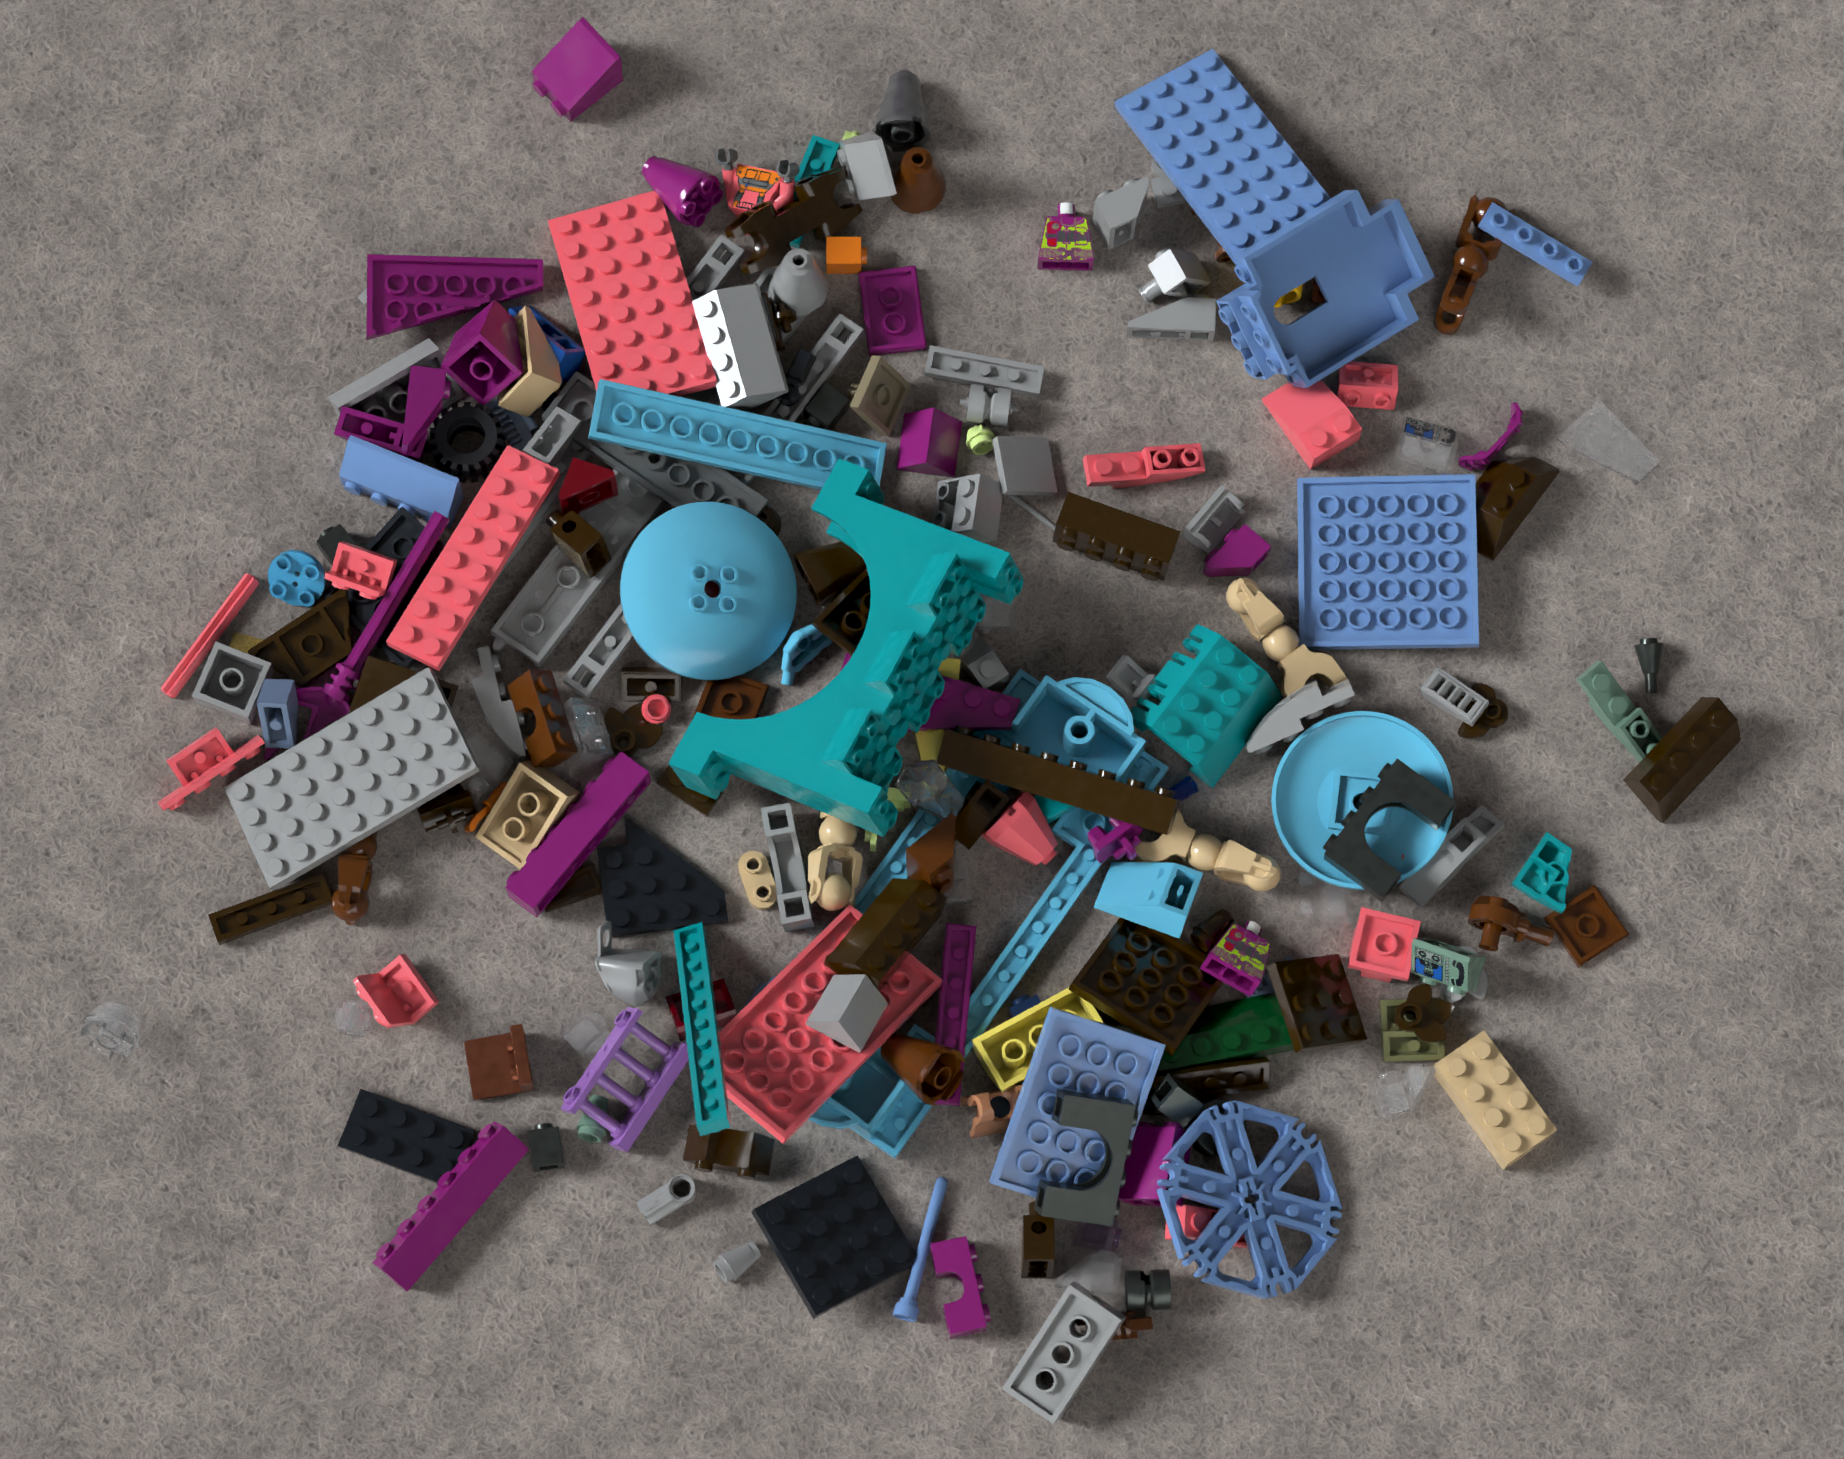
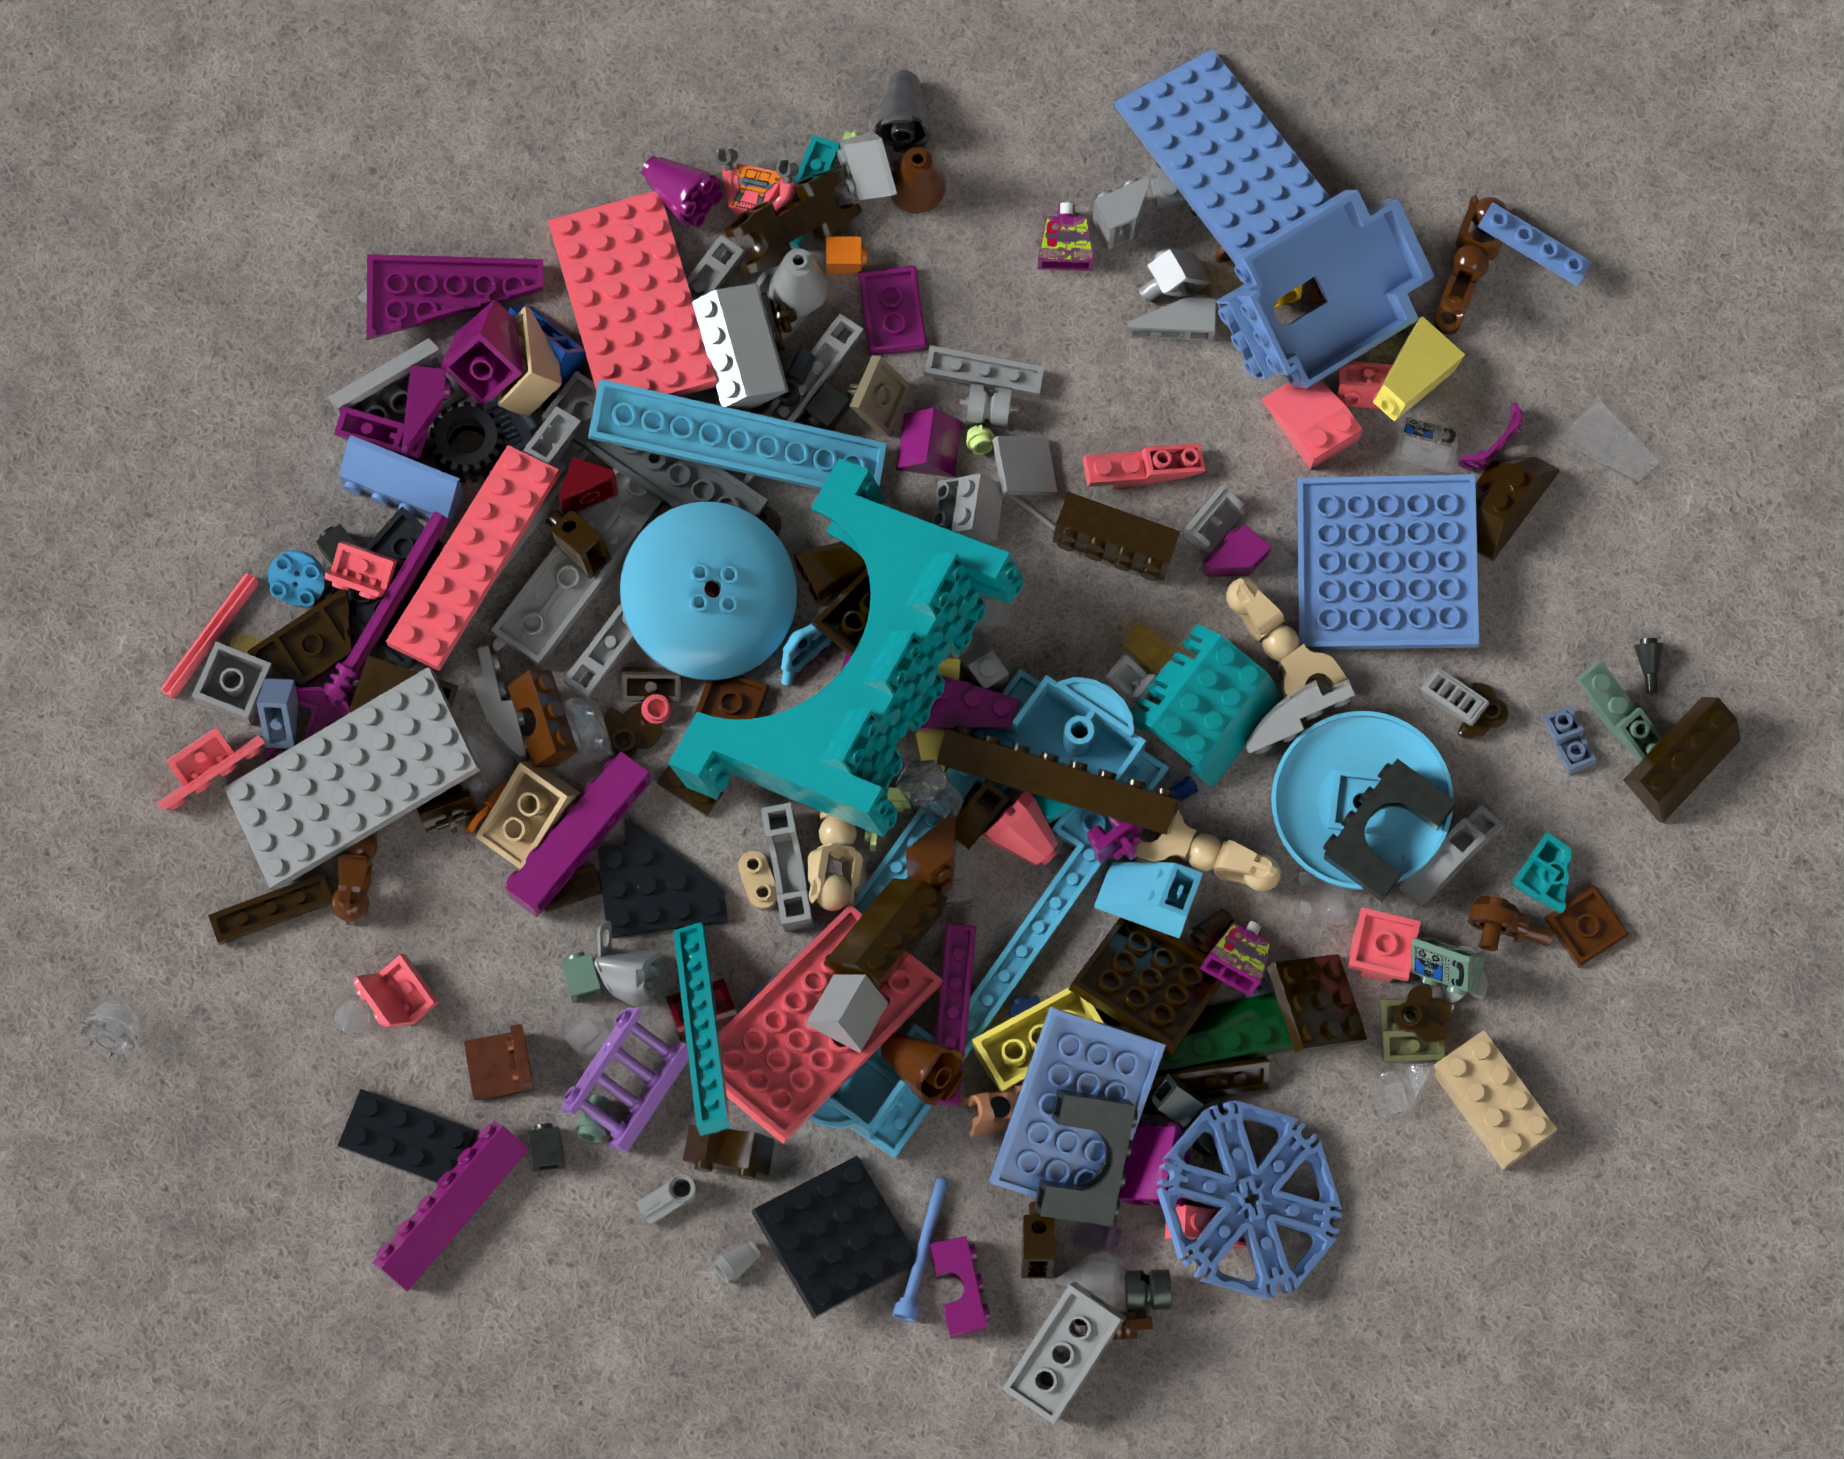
magenta slope [532,17,623,122] -> none
none -> sand green brick [562,952,602,1002]
none -> clear yellow plate [1120,622,1176,676]
none -> light yellow slope [1373,316,1465,422]
none -> sand blue slope [1543,706,1596,775]

